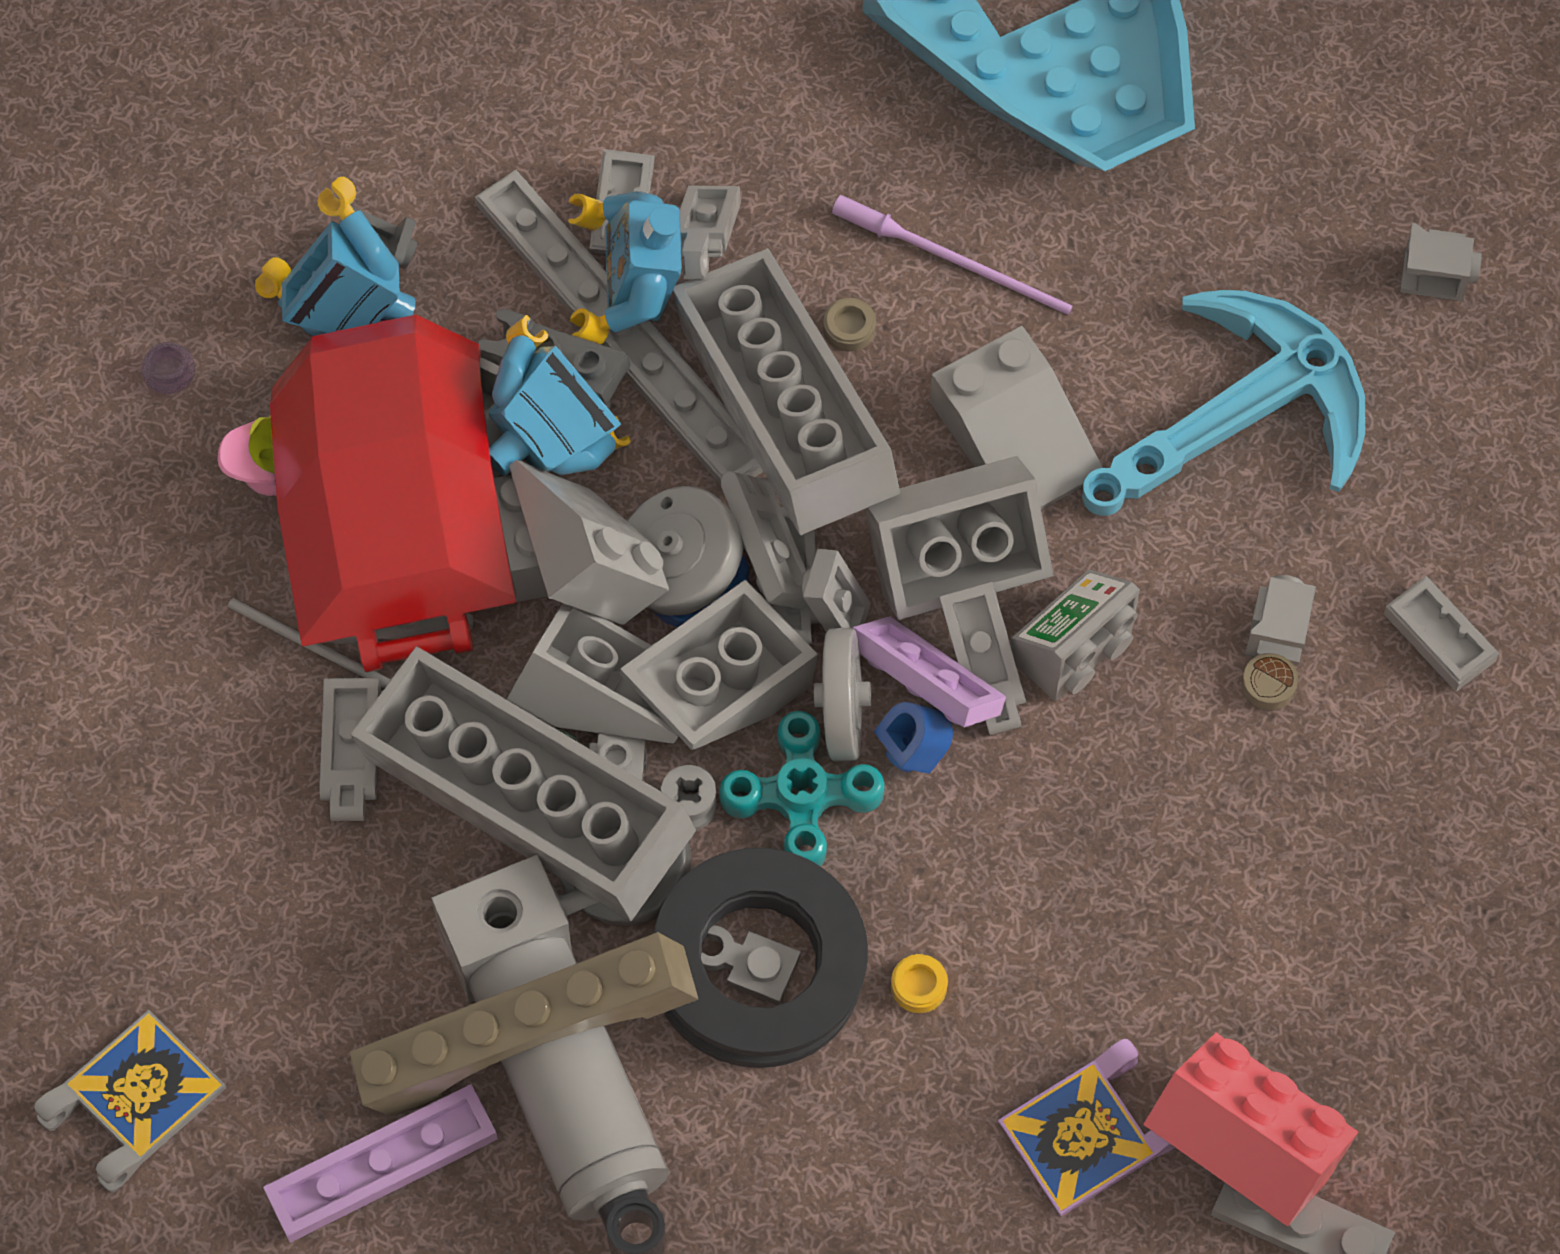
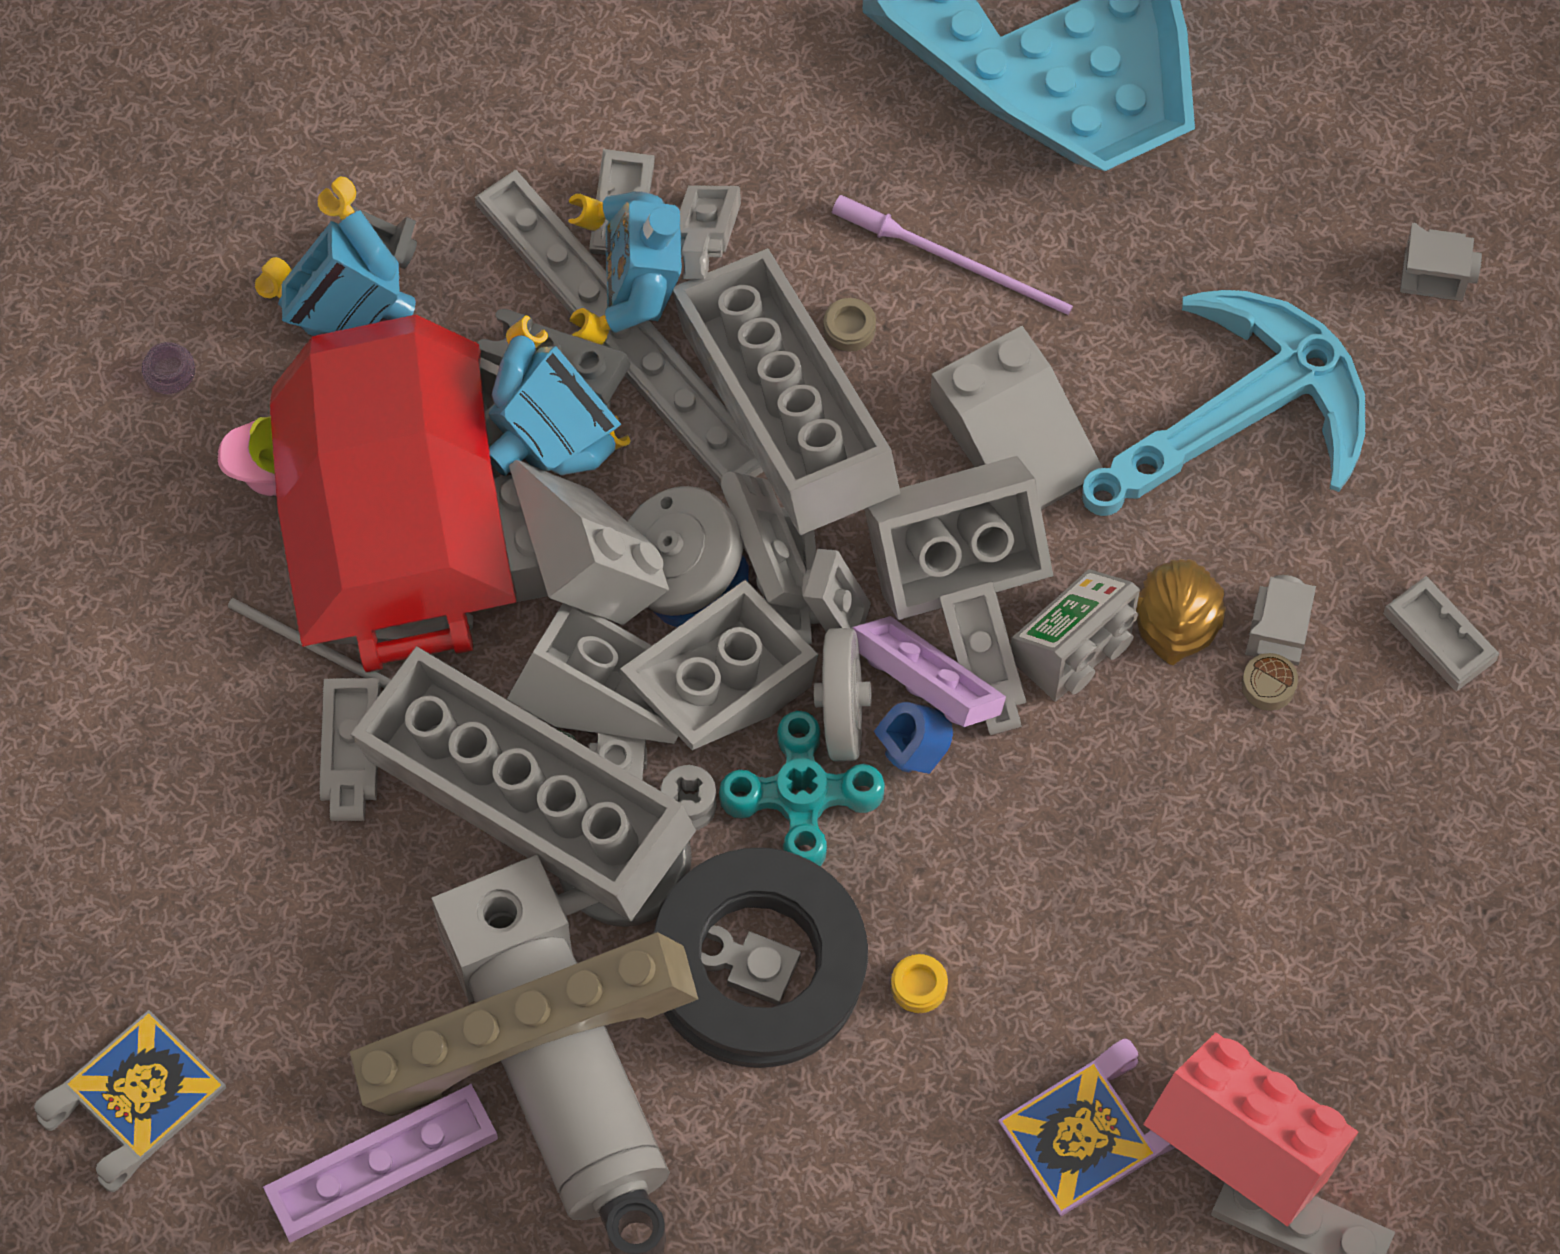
none -> pearl gold hair [1136,559,1226,666]

